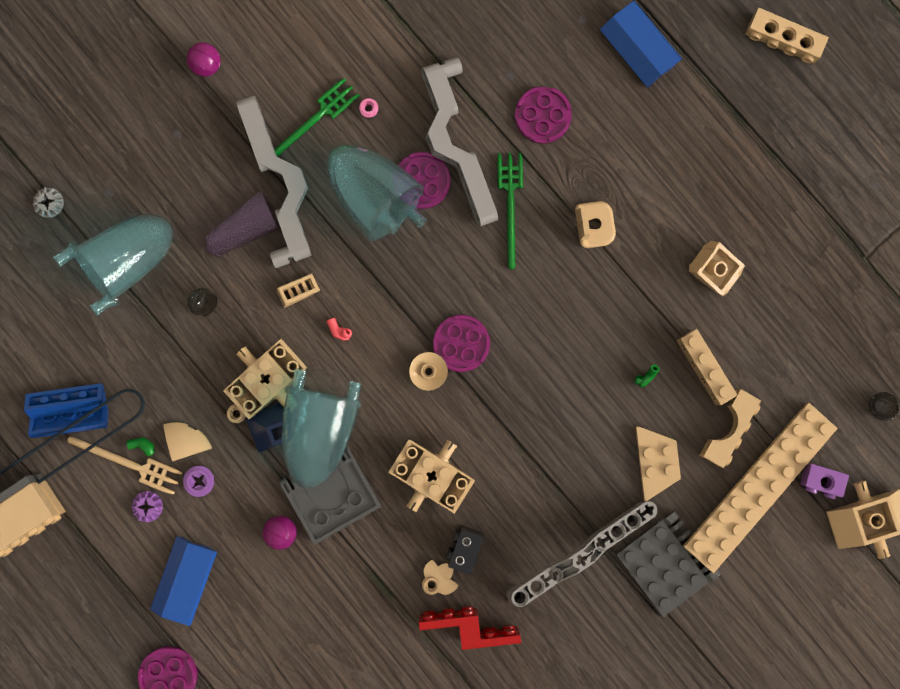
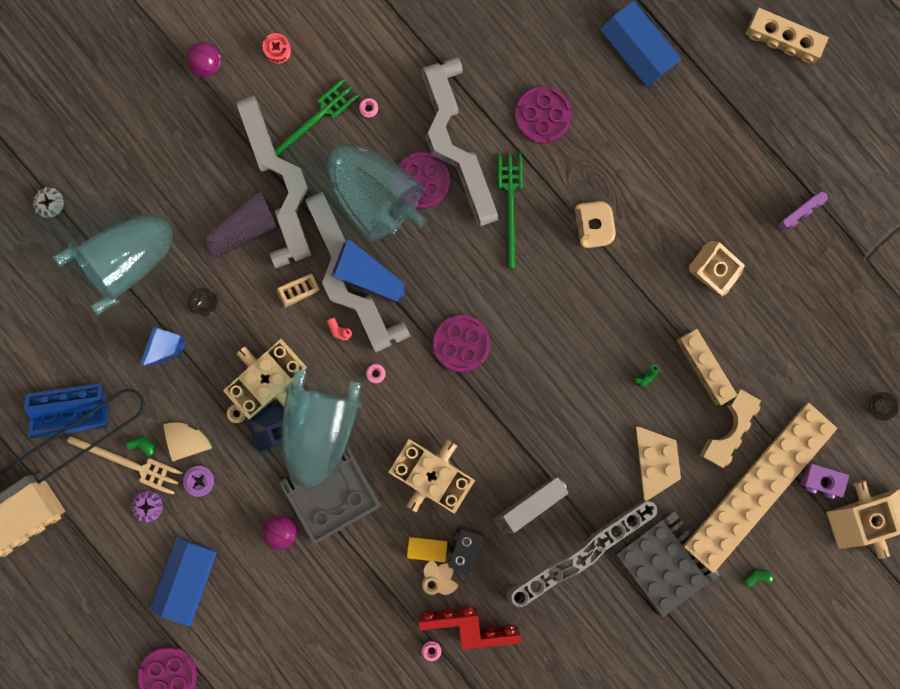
tan dish [409,352,448,391] -> none
none -> slope [140,327,186,366]
none -> coral wheel [262,33,291,64]
none -> light grey beam [305,191,411,352]
none -> blue slope [331,240,405,302]
none -> bright pink plate [366,364,386,383]
none -> yellow slope [407,537,448,562]
none -> bright pink plate [422,641,441,661]
none -> light grey slope [492,477,568,535]
none -> green arm [743,569,774,588]
none -> medium lavender hinge [777,192,828,230]

